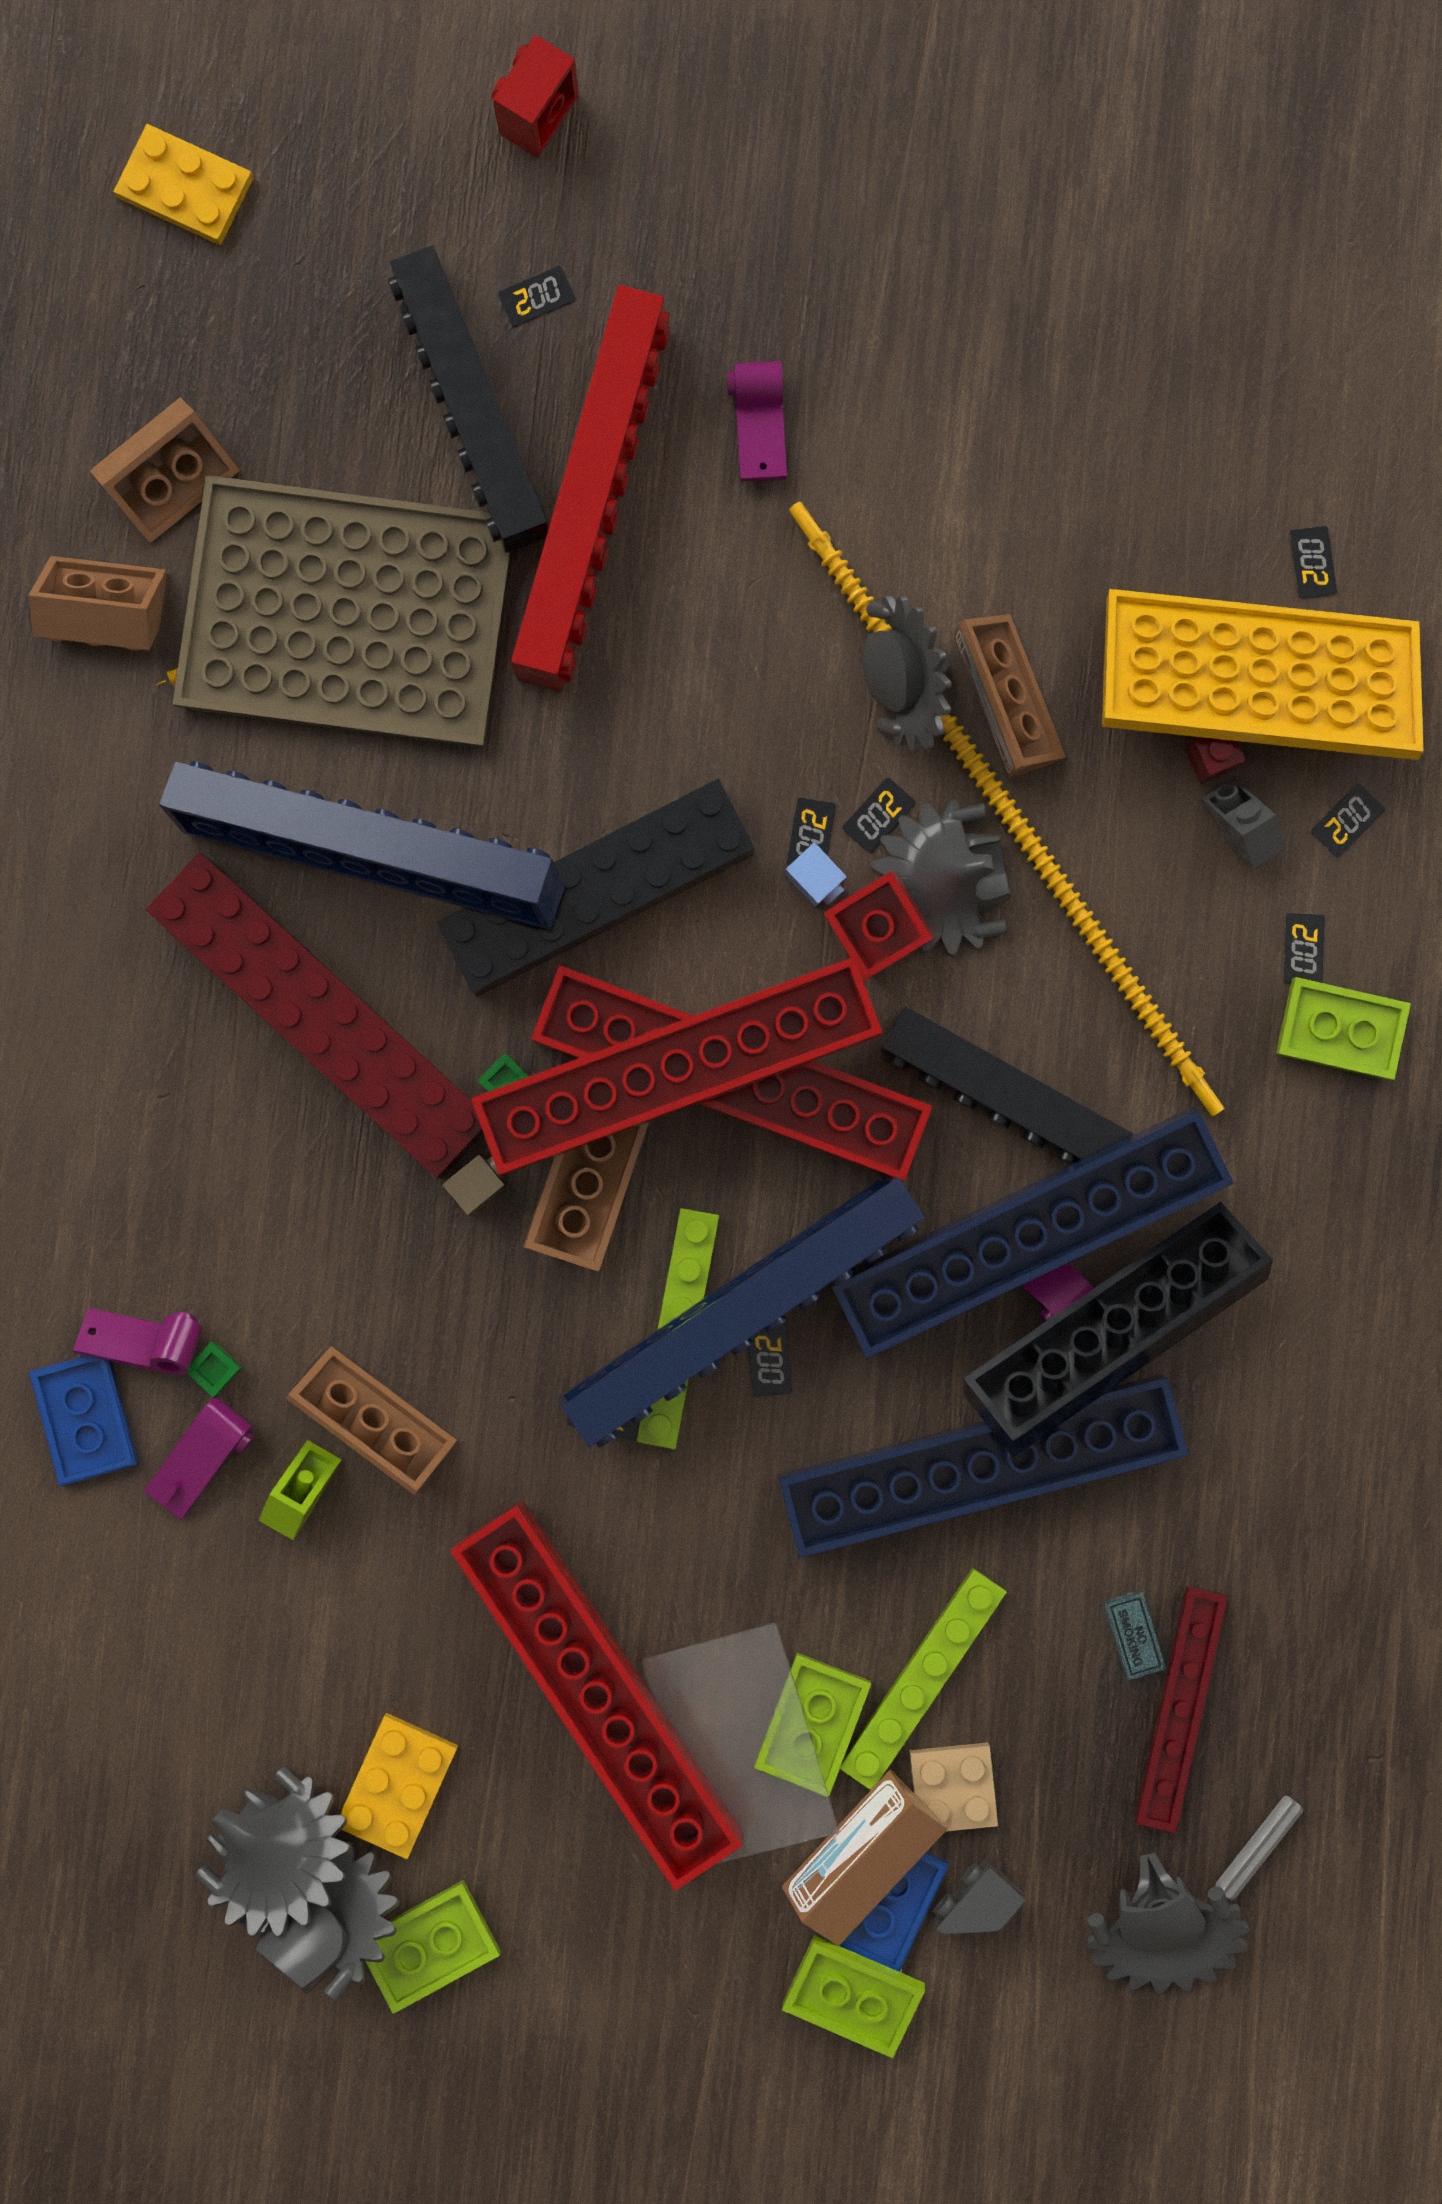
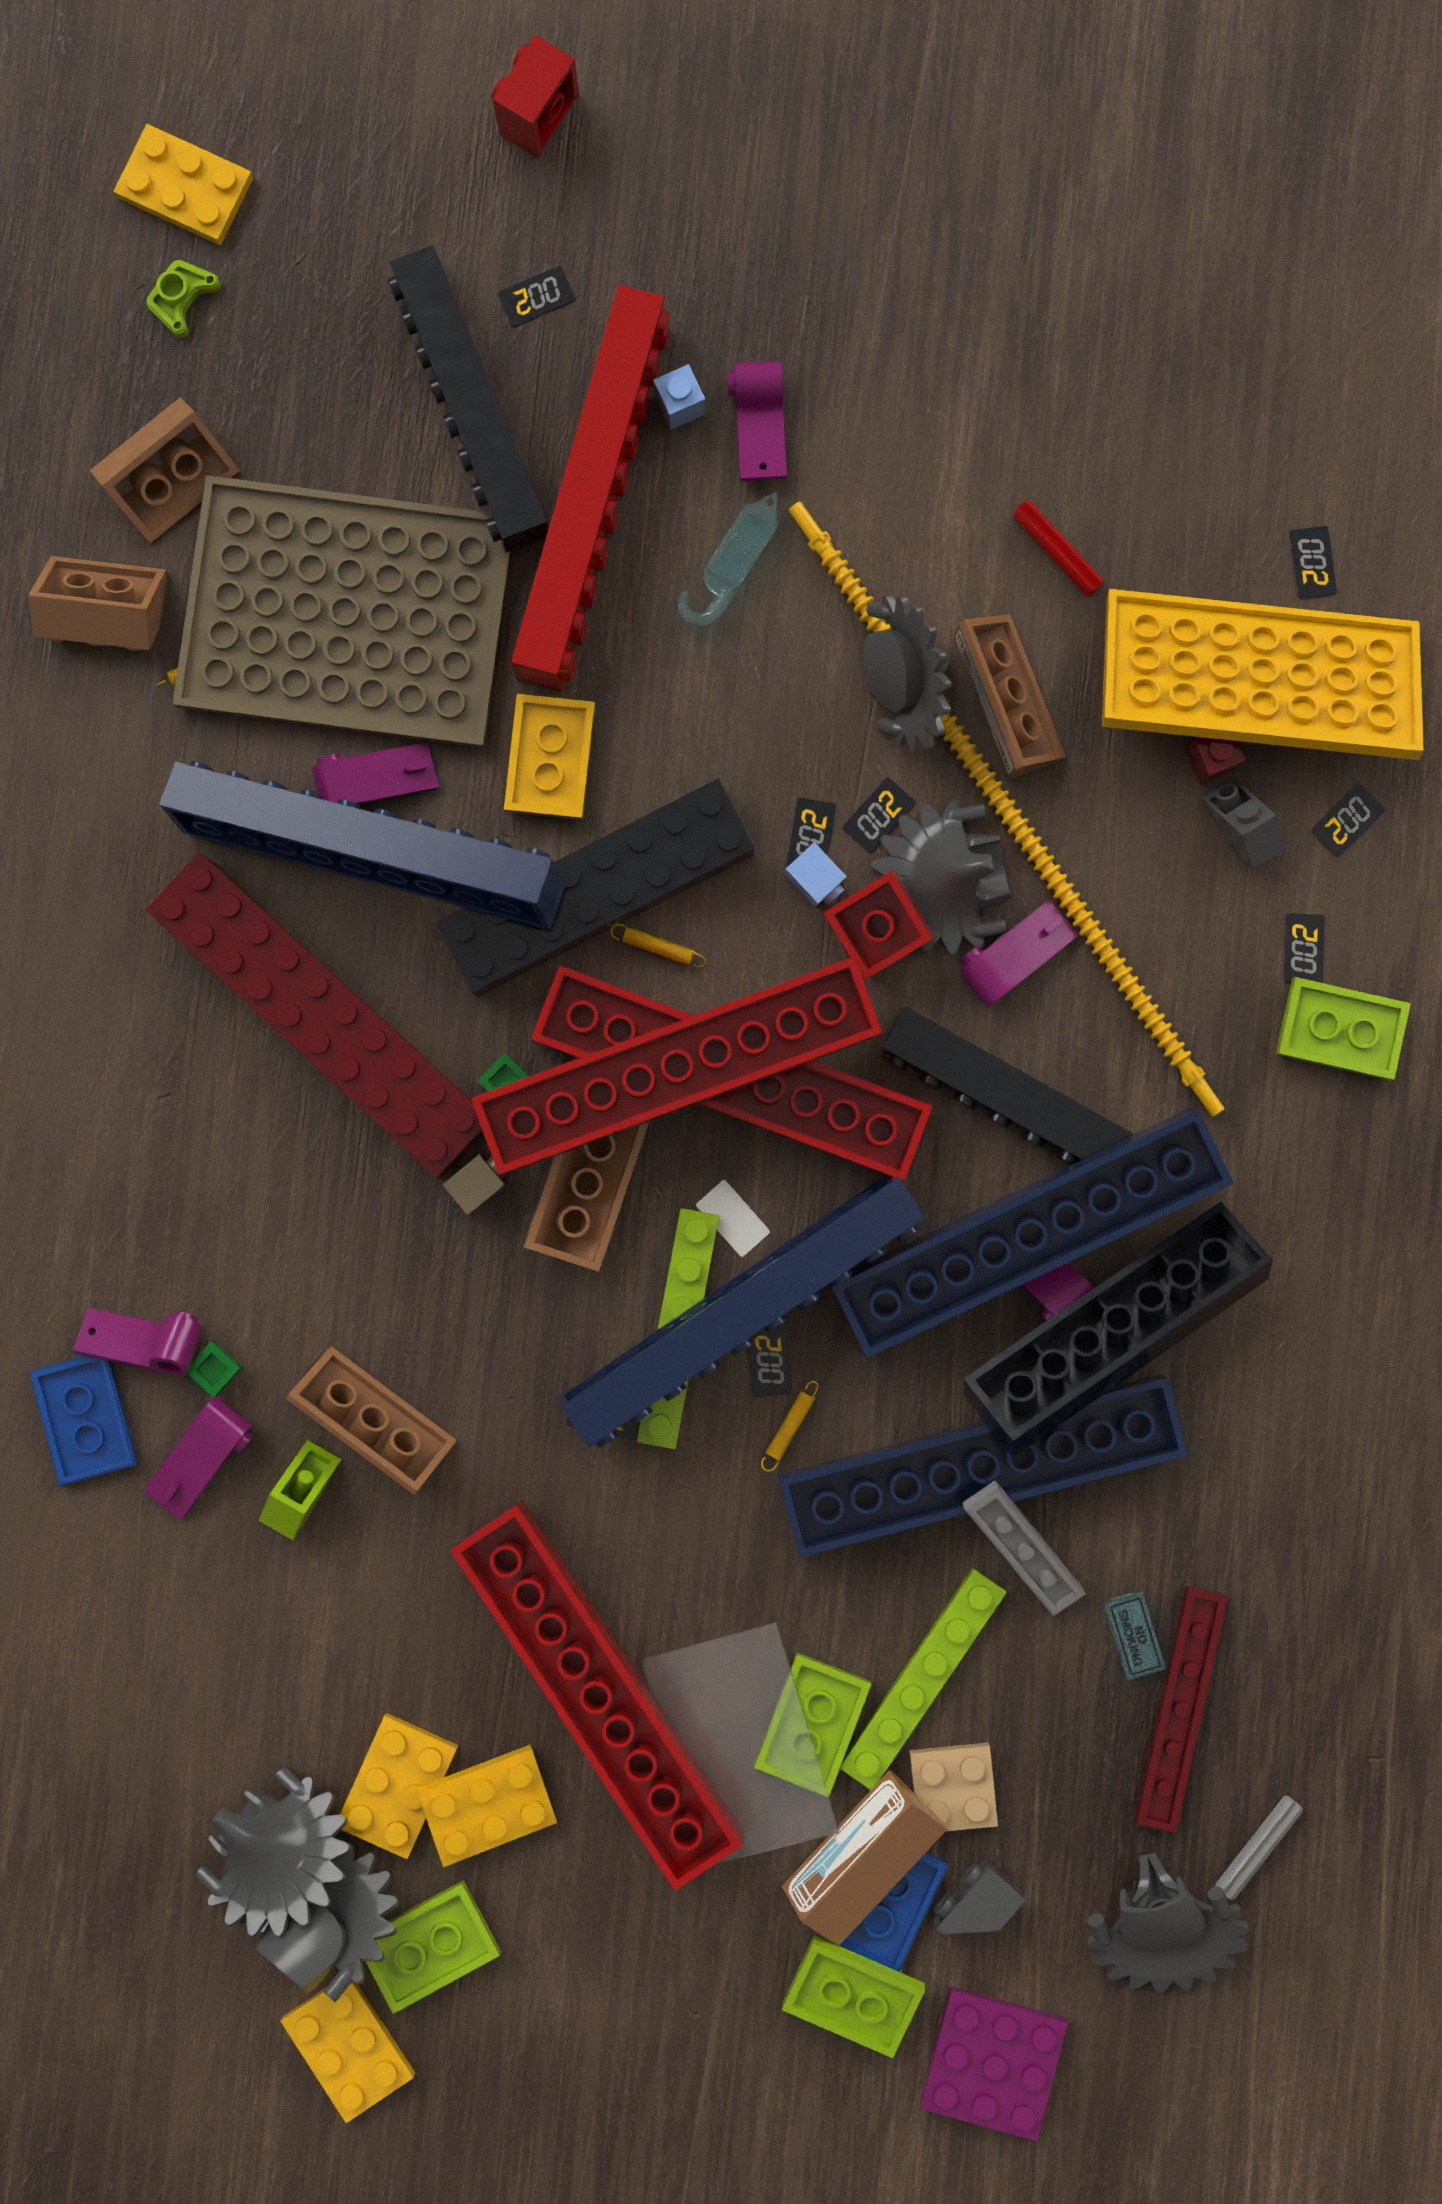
none -> lime piece [147,260,221,338]
none -> yellow plate [280,1982,415,2123]
none -> magenta door [311,742,439,807]
none -> yellow plate [416,1745,557,1867]
none -> yellow plate [504,694,595,820]
none -> yellow piece [610,924,706,967]
none -> light blue brick [653,364,705,430]
none -> clear light blue plate [678,493,779,626]
none -> white sticker [696,1180,770,1257]
none -> yellow piece [761,1381,818,1472]
none -> magenta plate [919,1986,1068,2141]
none -> magenta door [959,899,1079,1008]
none -> light grey tile [962,1481,1086,1616]
none -> red axle [1013,500,1104,596]

